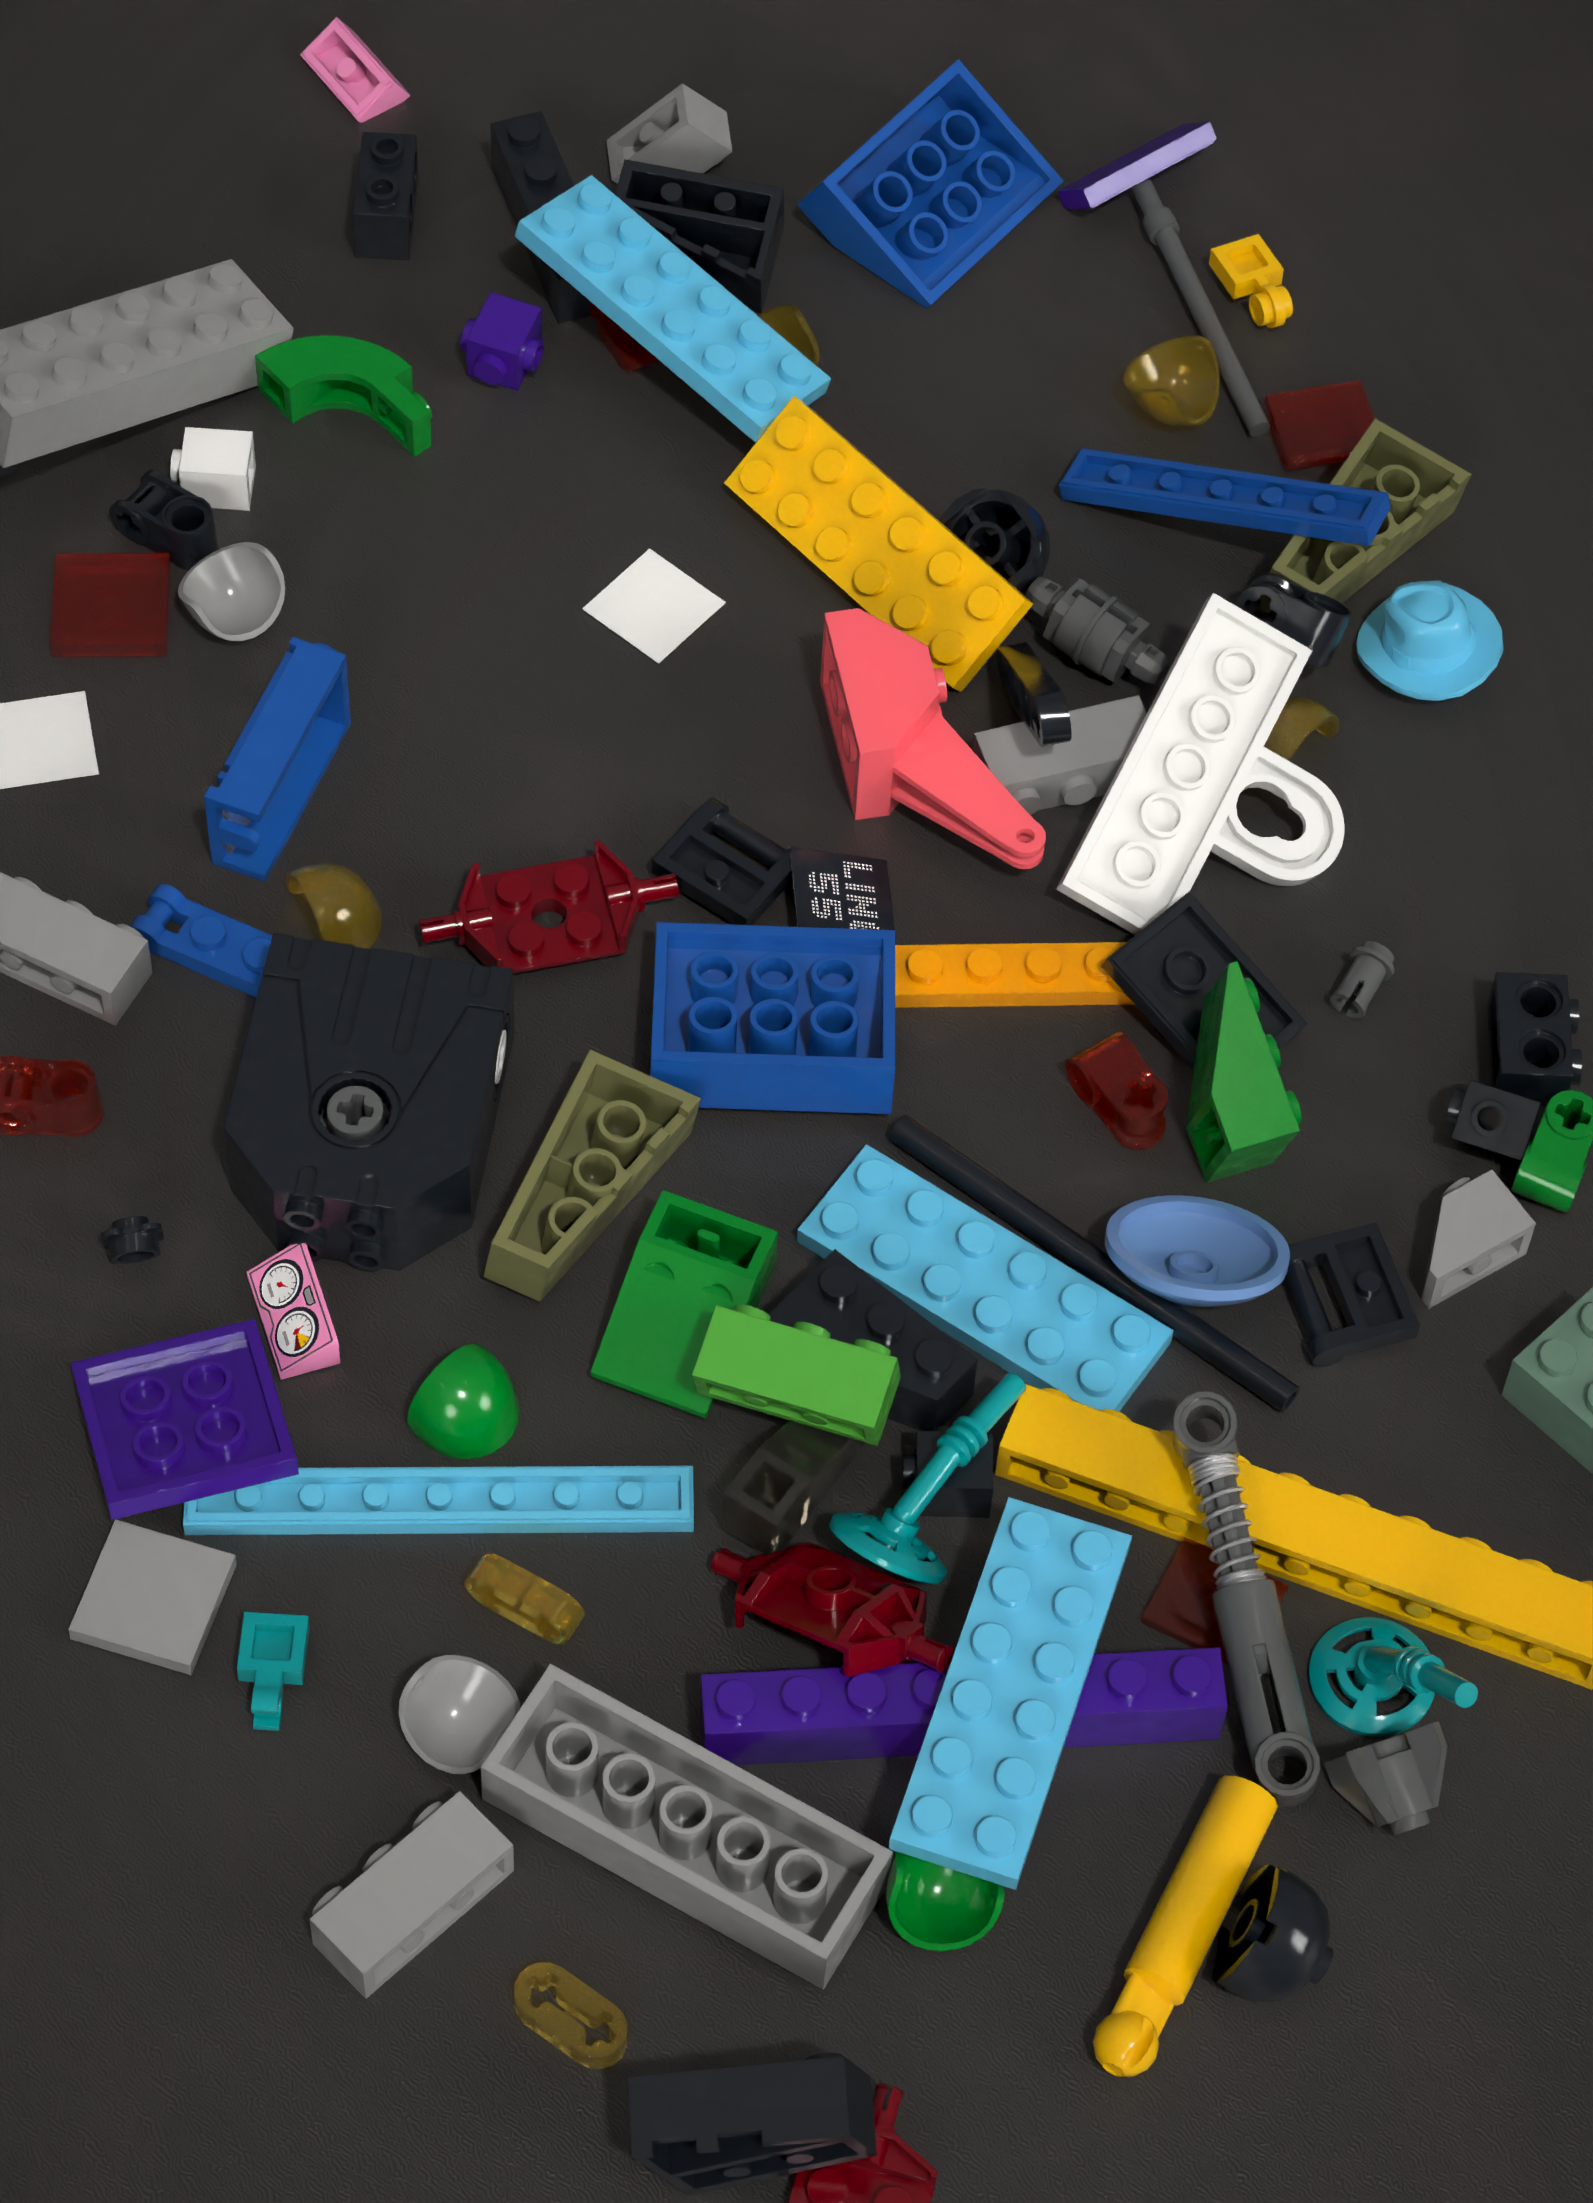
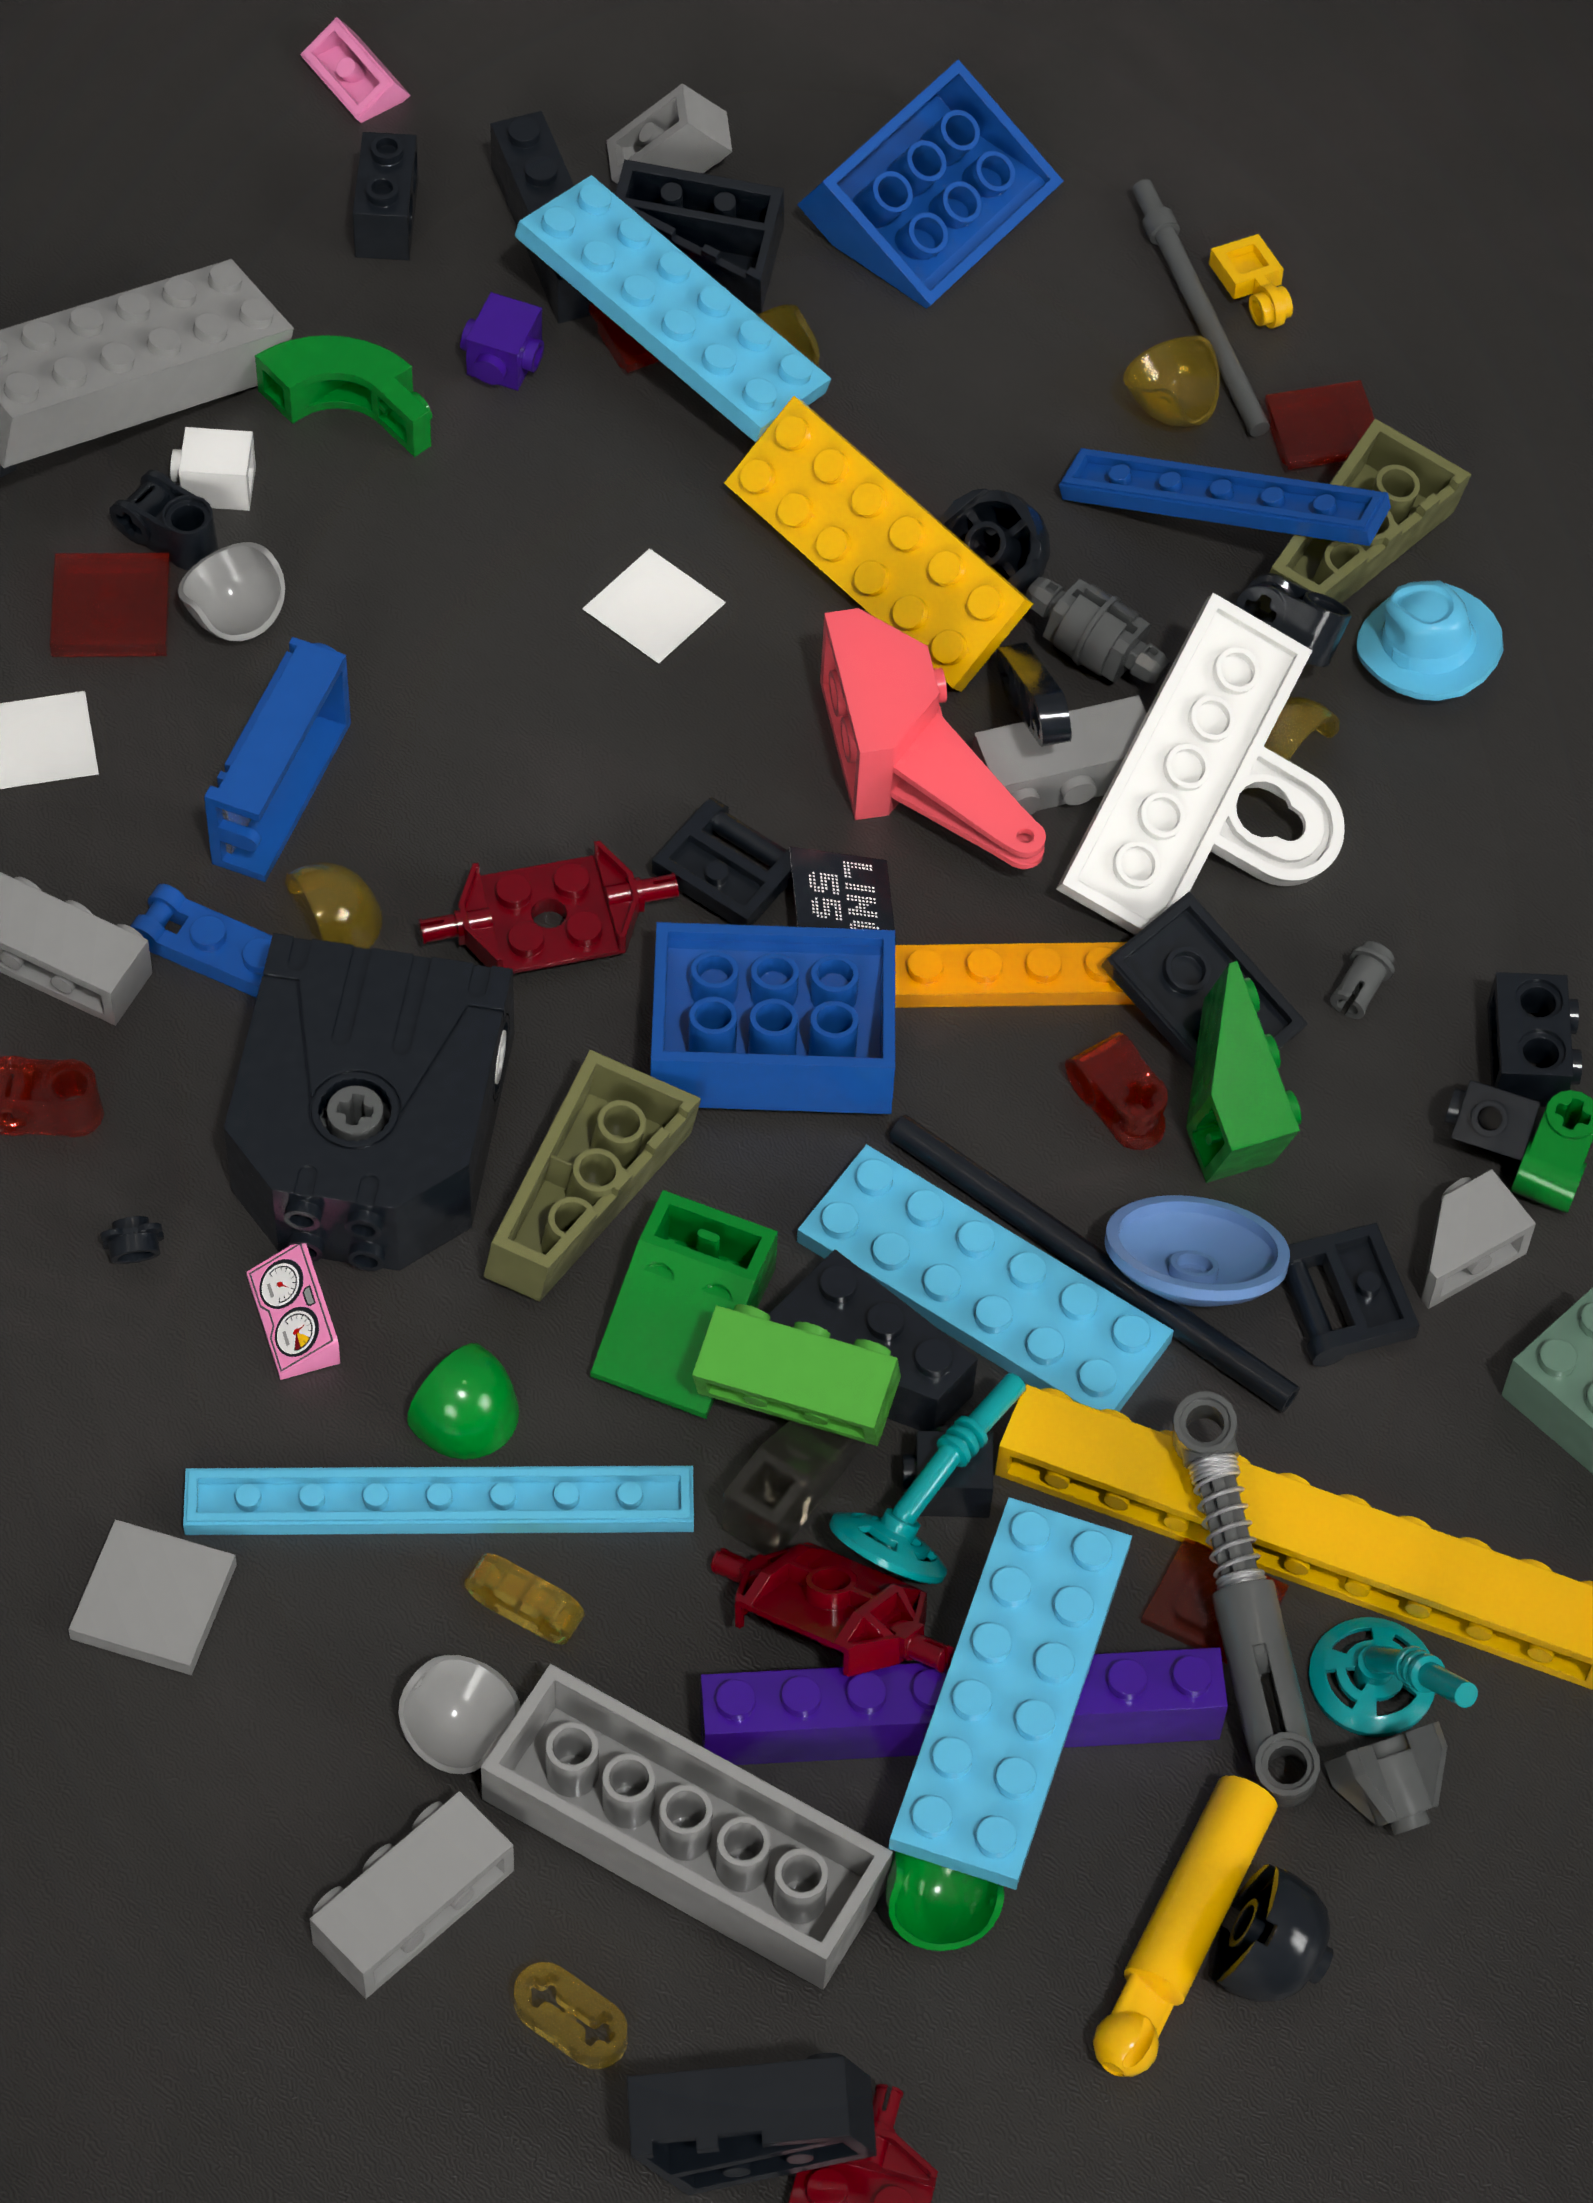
dark purple plate [71,1319,299,1520] -> none
teal plate [237,1612,310,1731] -> none
tile [1057,122,1217,210] -> none

